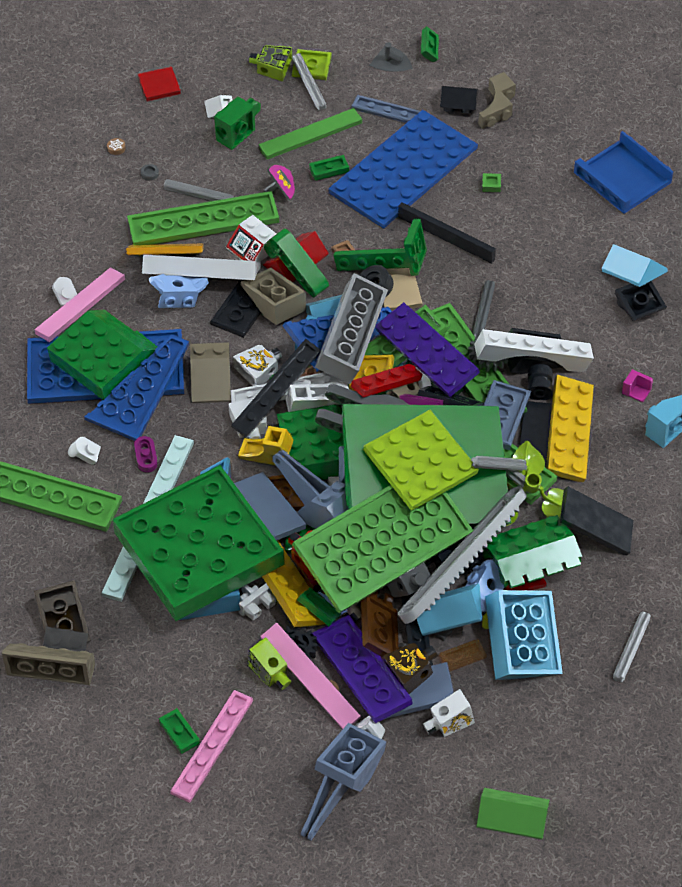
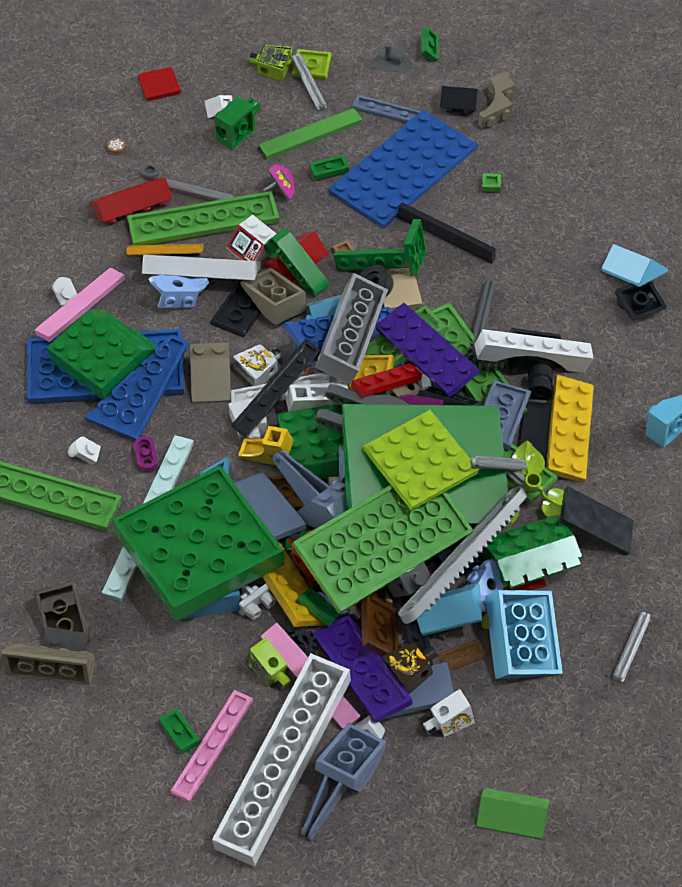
blue panel [574,131,673,214] -> none
dark pink panel [622,369,653,402] -> none
none -> red slope [90,177,172,224]
none -> white brick [212,653,351,867]

